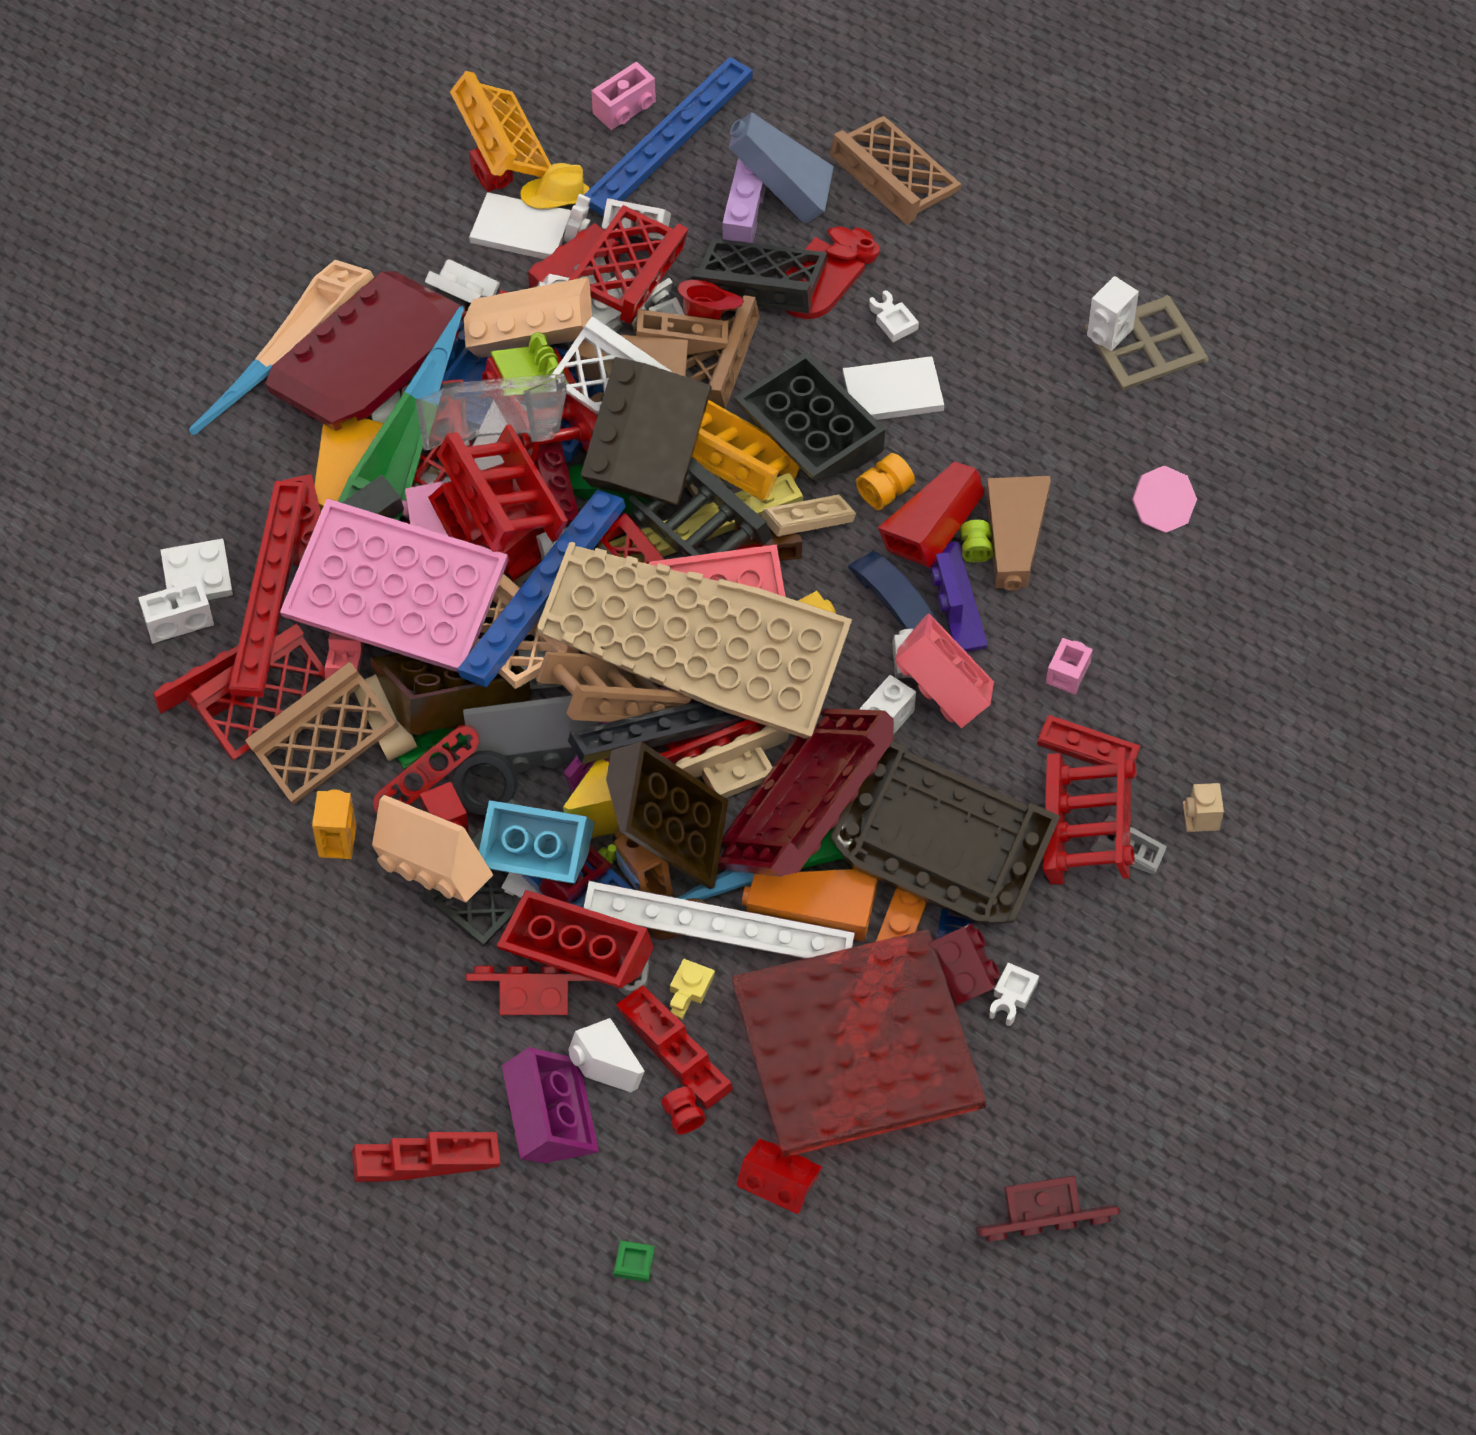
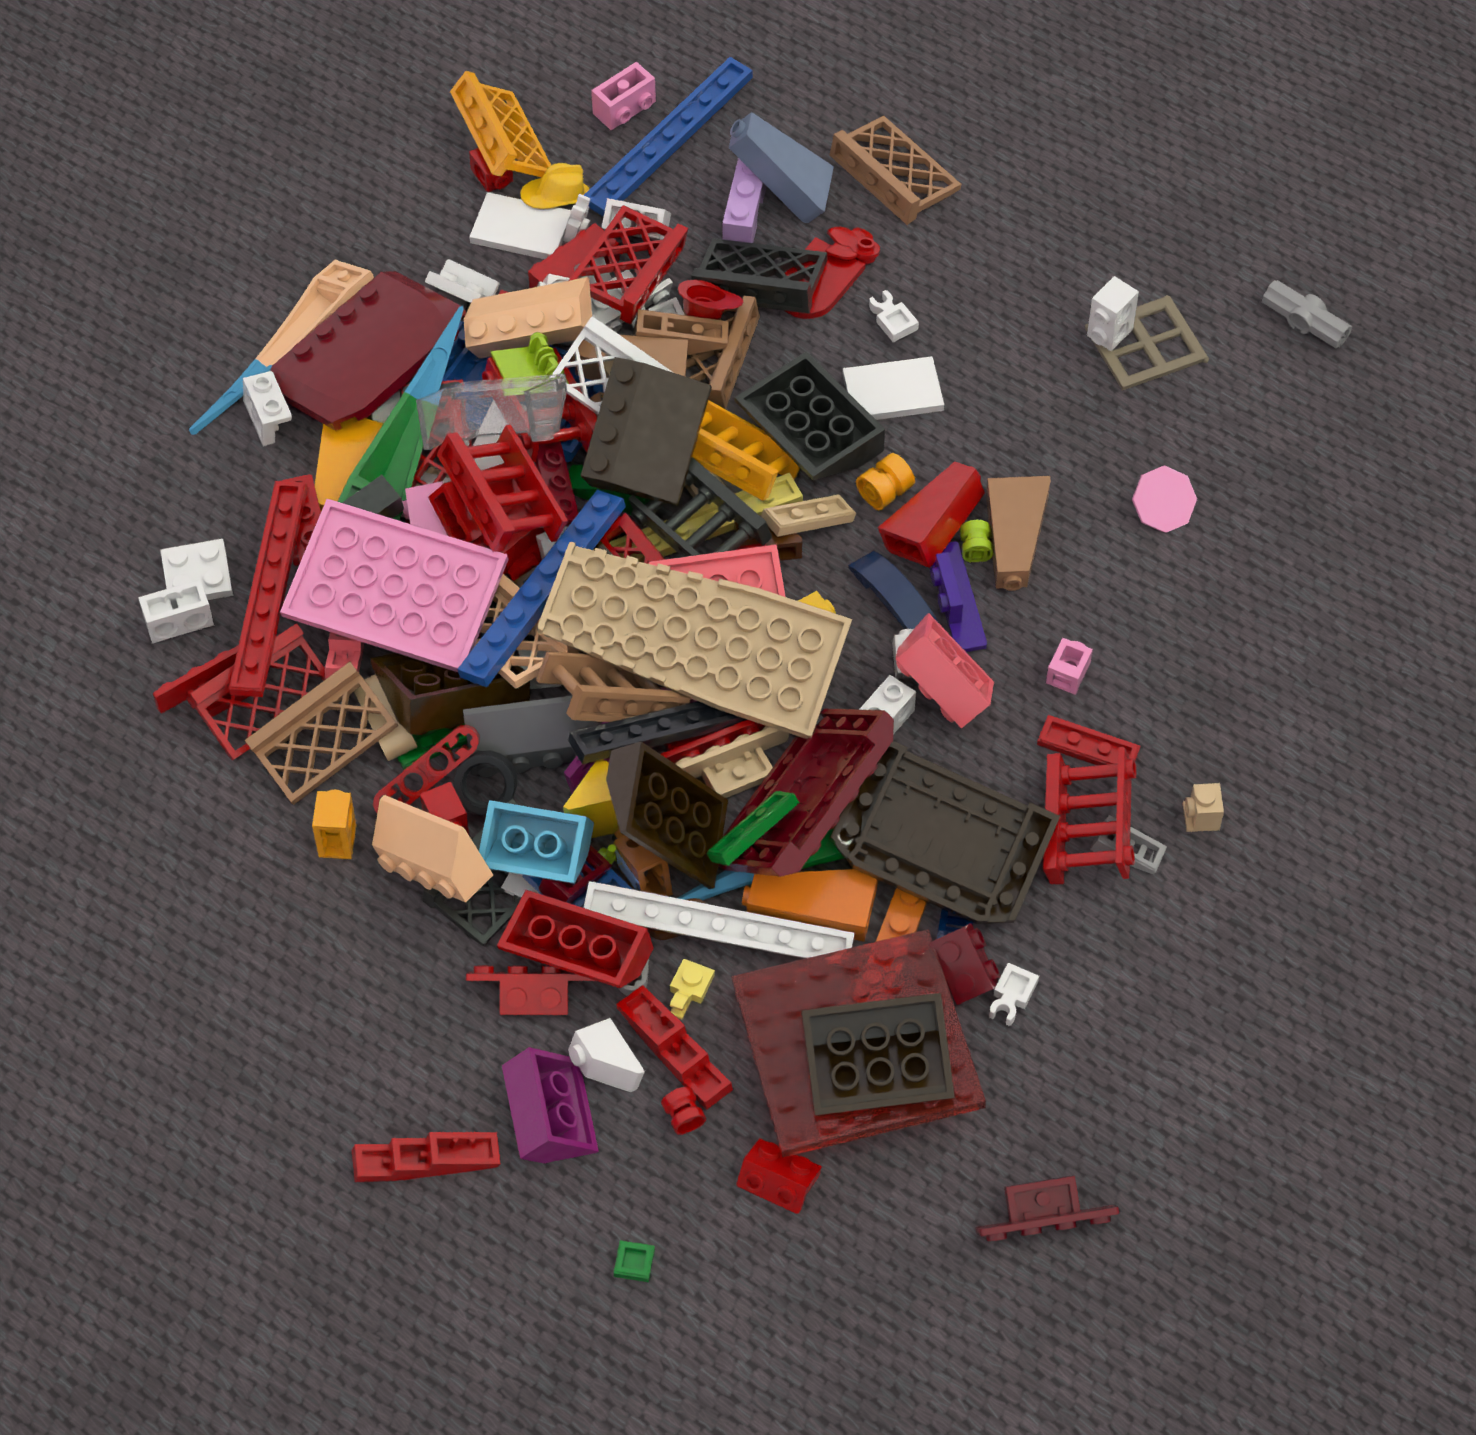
none -> white bracket [243,371,292,447]
none -> green tile [706,791,800,866]
none -> dark brown slope [801,993,955,1115]
none -> light grey piece [1262,280,1352,348]

